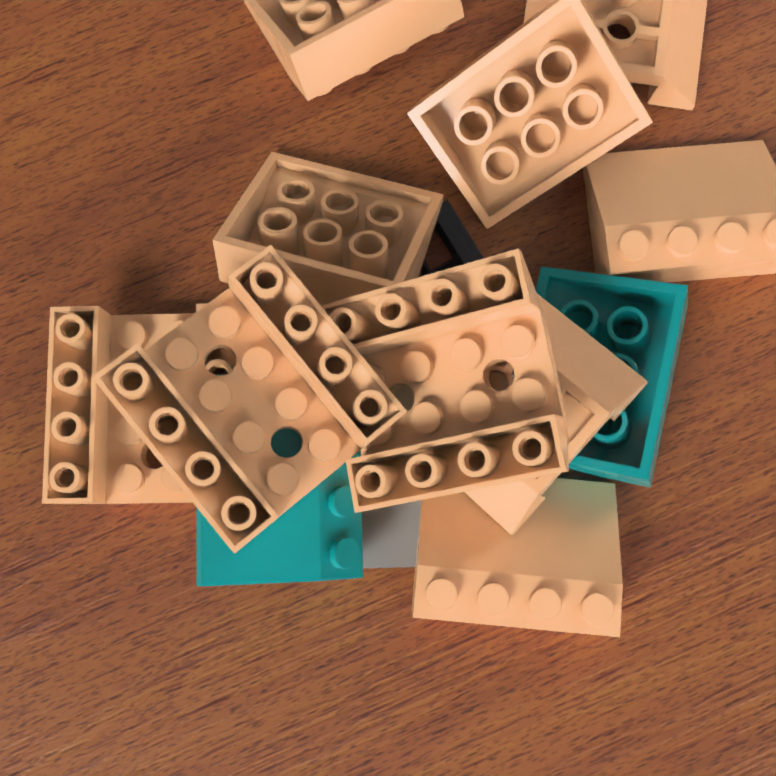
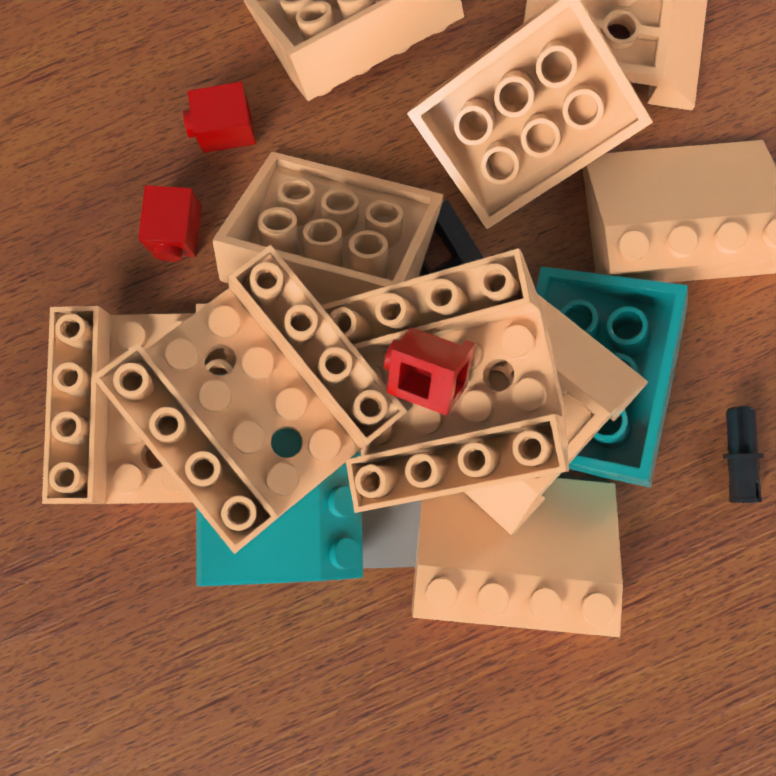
none -> red brick [138,185,202,262]
none -> red brick [183,81,256,153]
none -> red brick [384,327,475,416]
none -> black axle [723,406,764,503]

